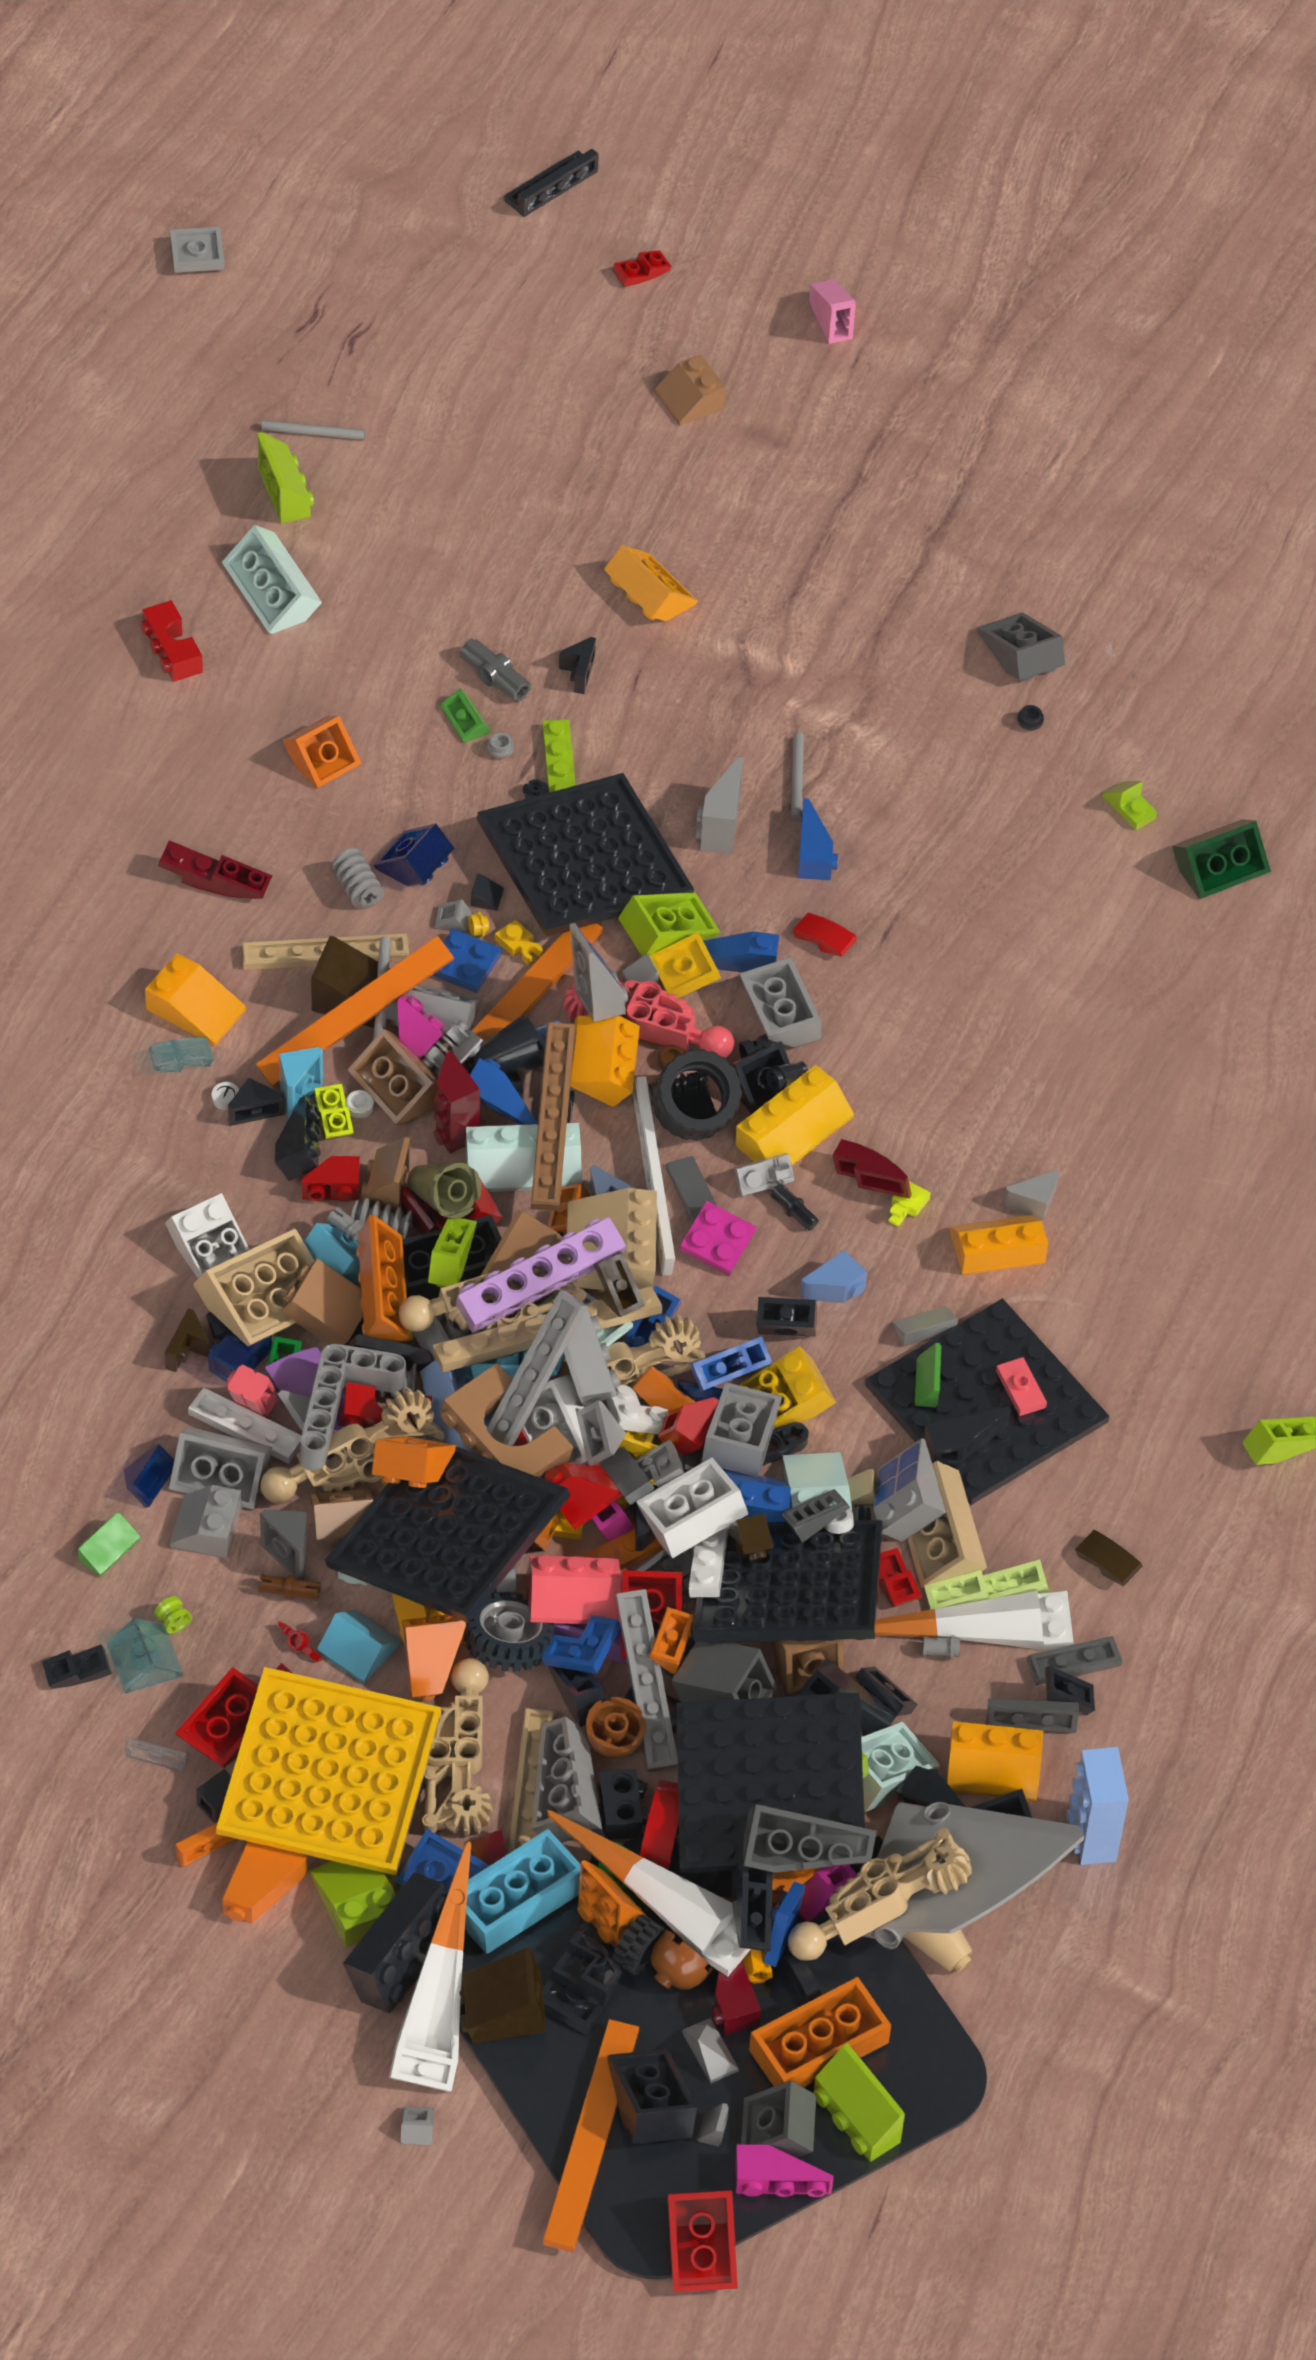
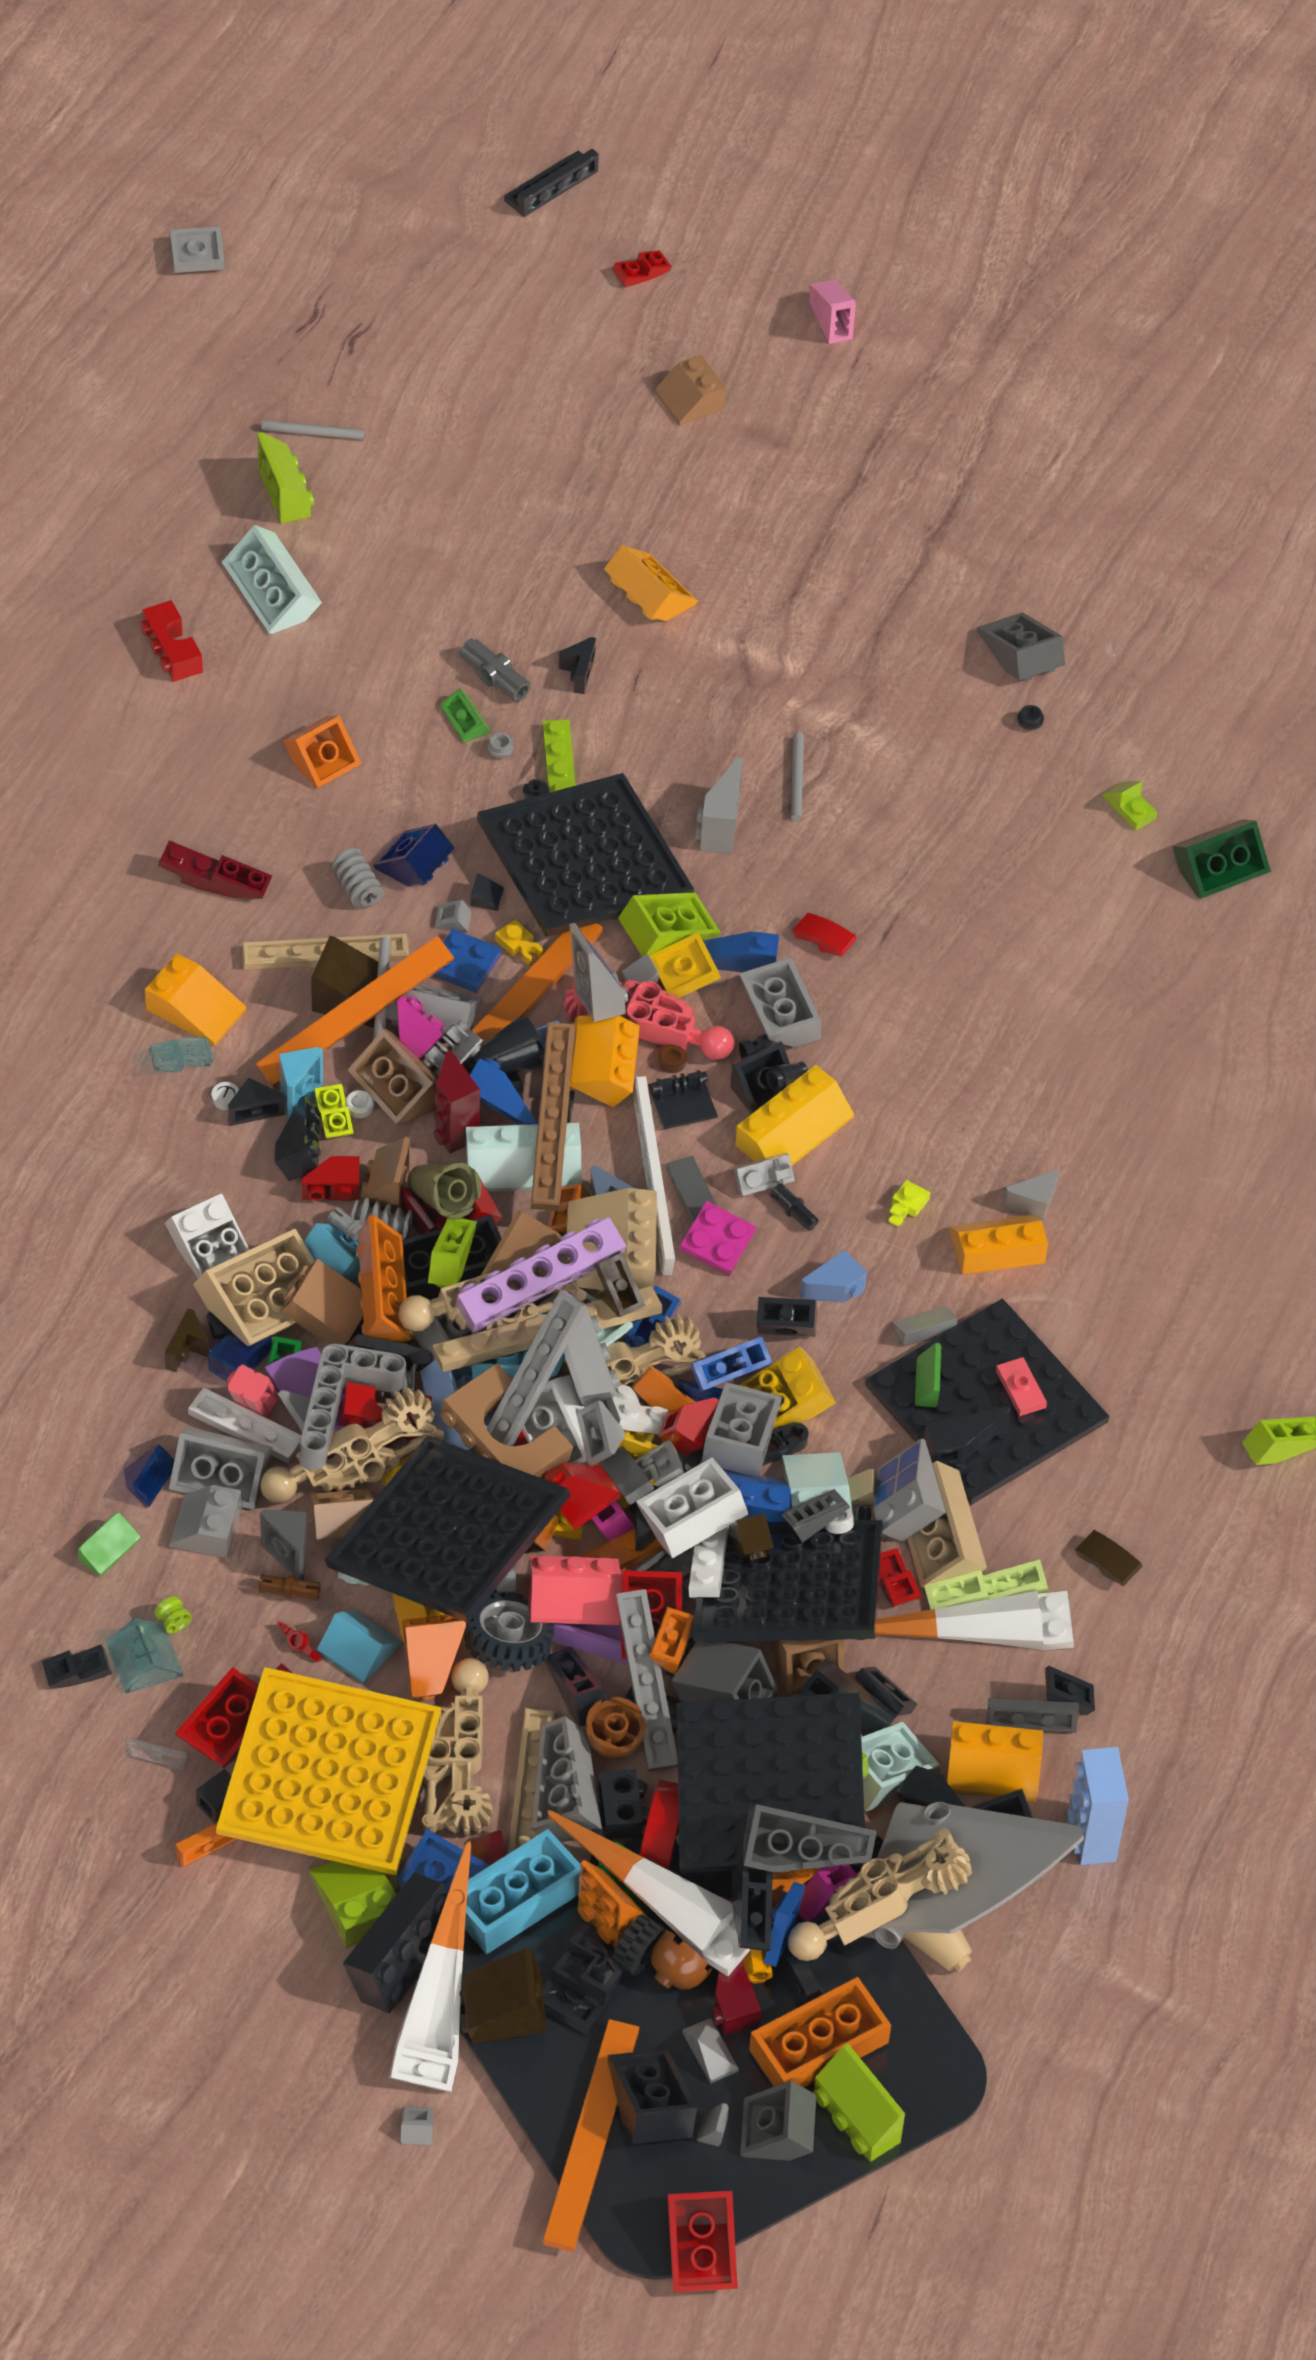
orange slope [222,1841,308,1923] -> none
orange slope [372,1436,456,1488] -> none
yellow plate [468,911,489,938] -> none
blue plate [541,1616,621,1674] -> none
black tyre [651,1049,742,1141] -> none
dark pink slope [735,2144,833,2197] -> none
blue slope [798,798,838,880] -> none
dark red slope [832,1139,912,1199] -> none
light grey pin [923,1635,960,1659] -> none
dark grey tile [1027,1636,1122,1686] -> none

